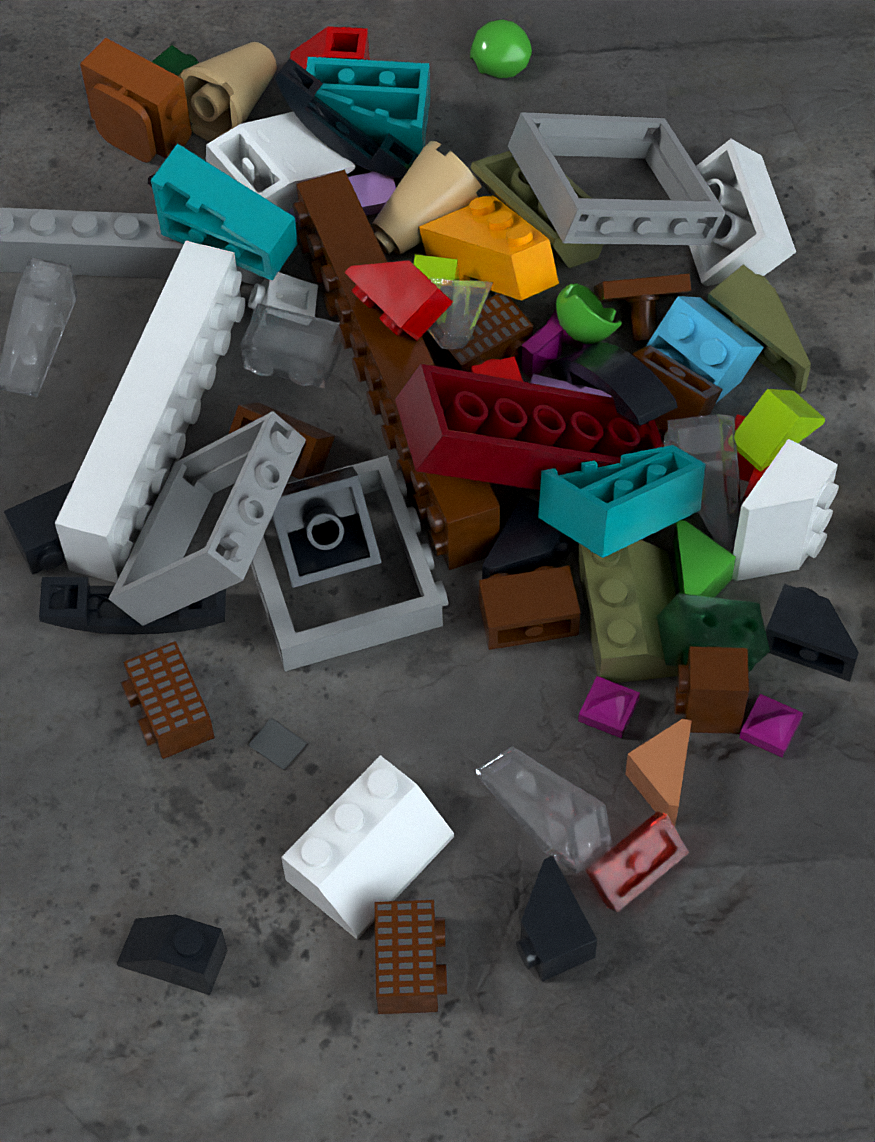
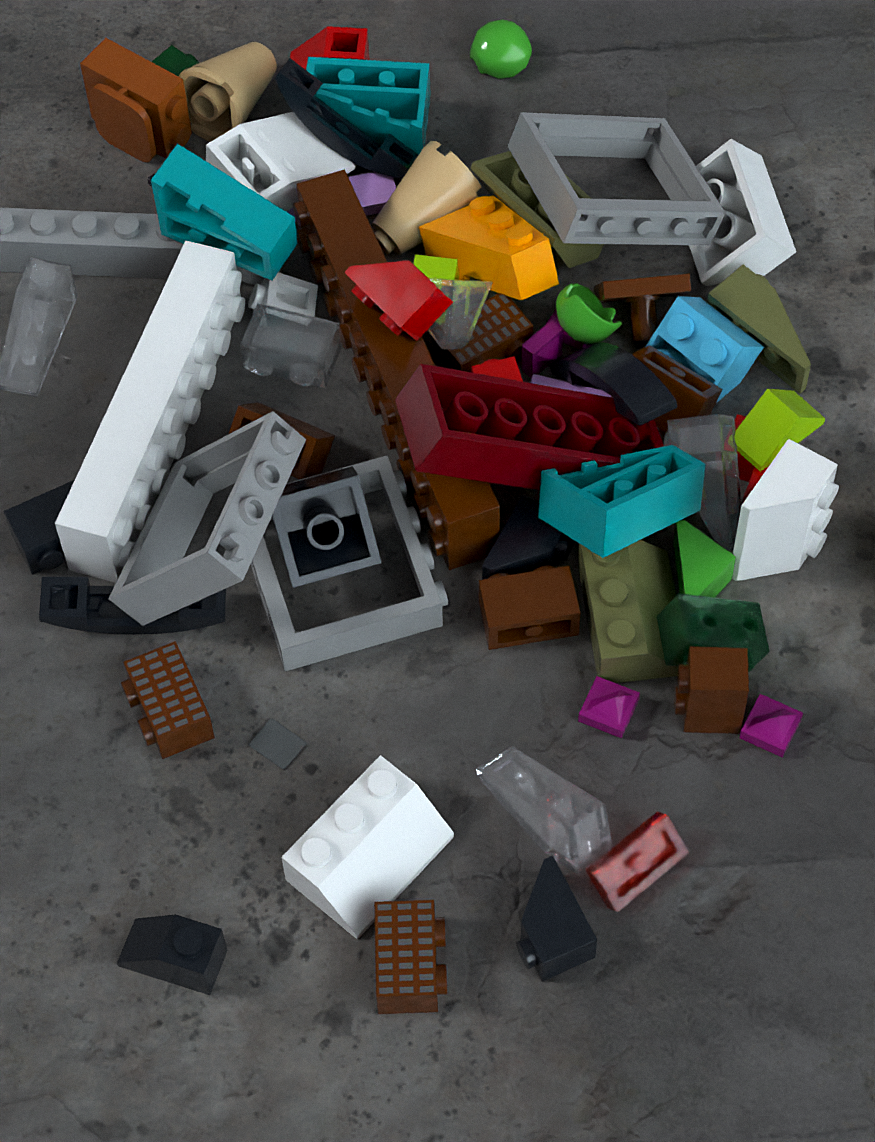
nougat slope [625,719,692,826] -> none
black slope [762,583,859,682] -> none

